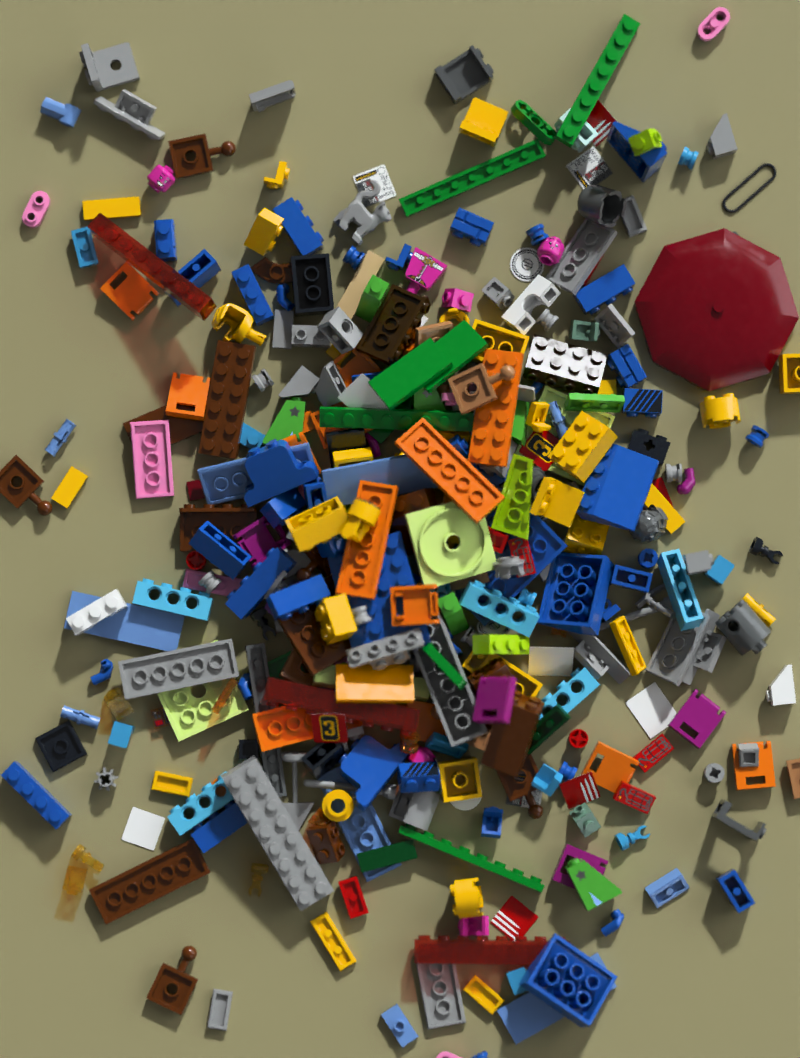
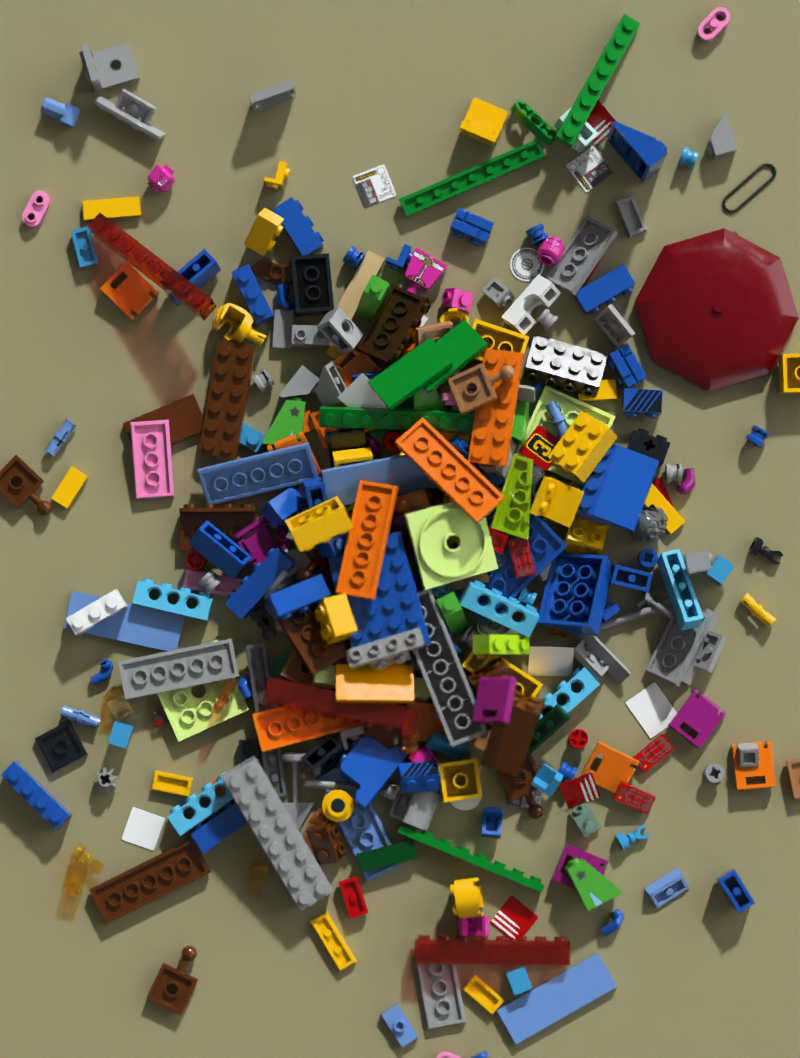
blue brick [154,219,177,262] -> none
orange container [165,372,211,421] -> none
reddish brown plate [168,134,236,180] -> none
dark red piece [187,480,205,501] -> none
light grey tile [207,988,233,1031] -> none
blue brick [244,439,319,507] -> none
sticker [311,714,348,743] -> none
light grey animal [333,180,392,246] -> none
yellow piece [342,498,381,542] -> none
light grey wheel [351,606,372,626] -> none
orange container [390,584,439,627] -> none
green beam [422,642,468,690] -> none
dark grey panel [434,45,494,105] -> none
light grey piece [492,556,525,579] -> none
blue slope [519,933,617,1028] -> none
yellow bracket [525,402,551,433] -> none
bright green plate [564,393,625,413] -> none
sand green bracket [569,320,600,342] -> none
dark grey cylinder [577,184,626,228] -> none
yellow tile [609,615,646,676] -> none
lime bracket [628,129,662,156] -> none
yellow brick [699,393,741,429] -> none
dark grey panel [712,799,767,841] -> none
dark grey cylinder [715,599,771,656] -> none
white slope [766,665,796,706] -> none
none -> red wheel [382,431,401,451]

